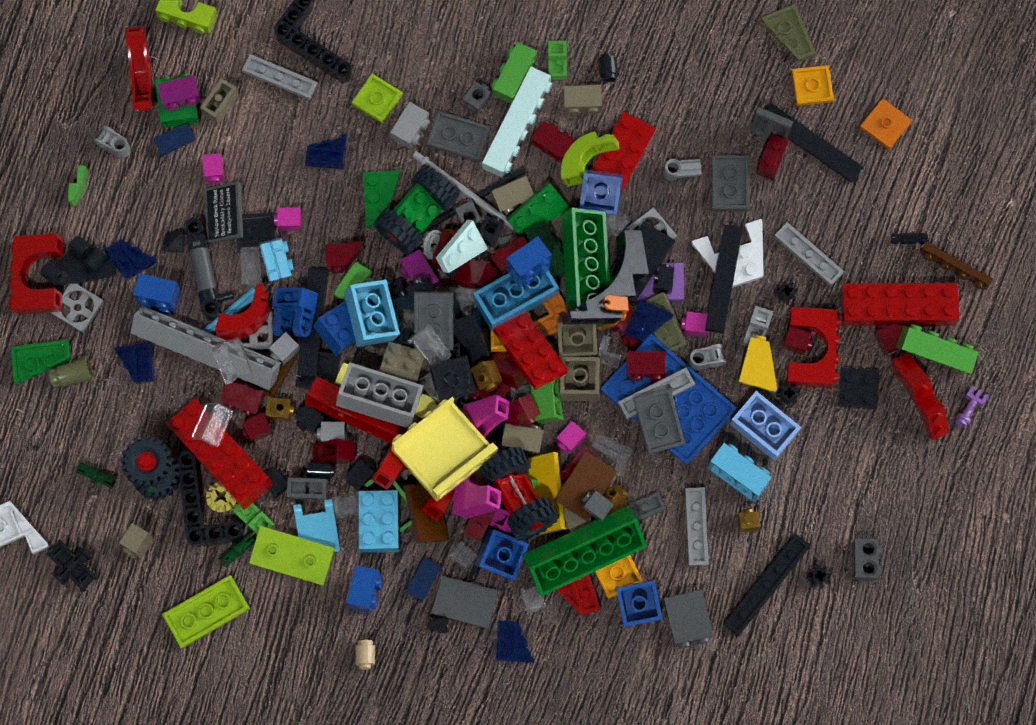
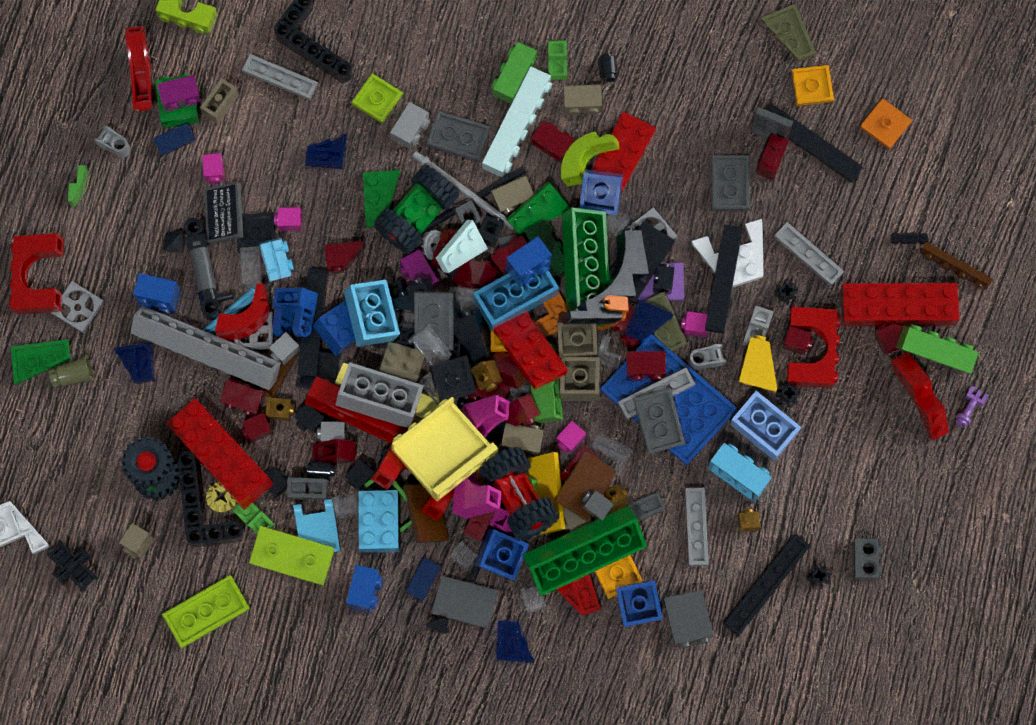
black panel [40,235,116,285] -> none
dark green pin [76,462,116,489] -> none
clear blue wing [105,240,157,281] -> none
clear panel [192,403,233,447] -> none
clear panel [212,338,252,384] -> none
dark green pin [218,533,255,568] -> none
bright green slope [333,261,372,301] -> none
tan brick [355,640,375,670] -> none
dark grey brick [462,82,491,115] -> none
light grey piece [663,159,701,181] -> none
black plate [838,367,880,410] -> none

